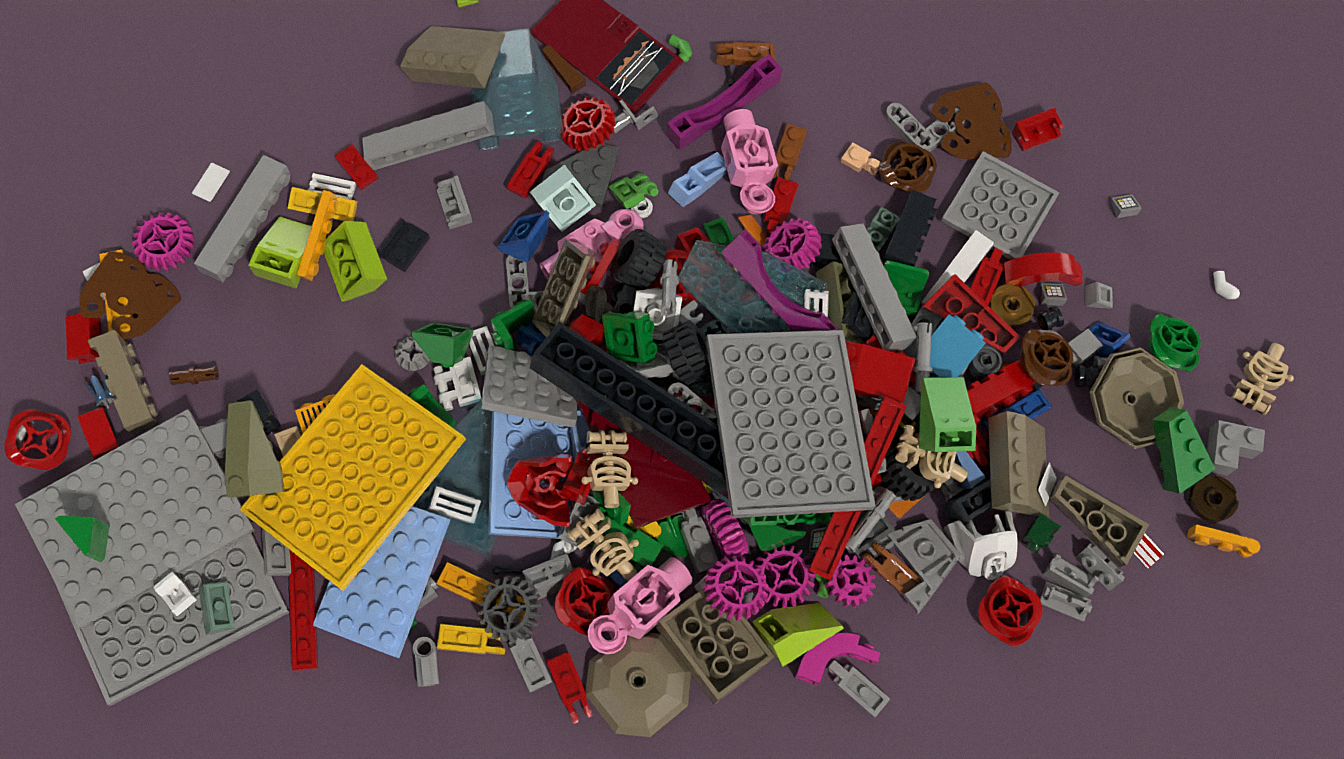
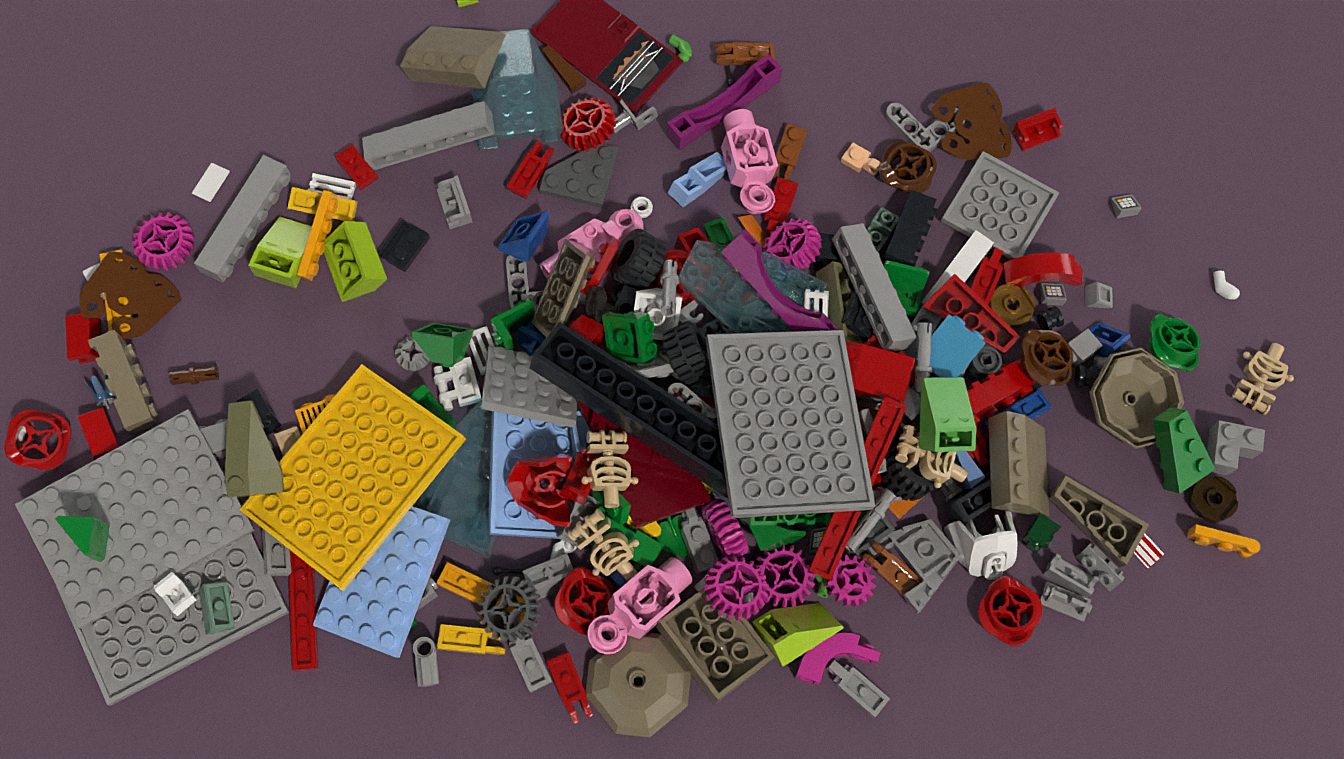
white tile [428,486,481,524] -> none
light aqua slope [530,165,596,232] -> none
bright green plate [608,173,659,209] -> none
white sticker [1038,462,1057,506] -> none

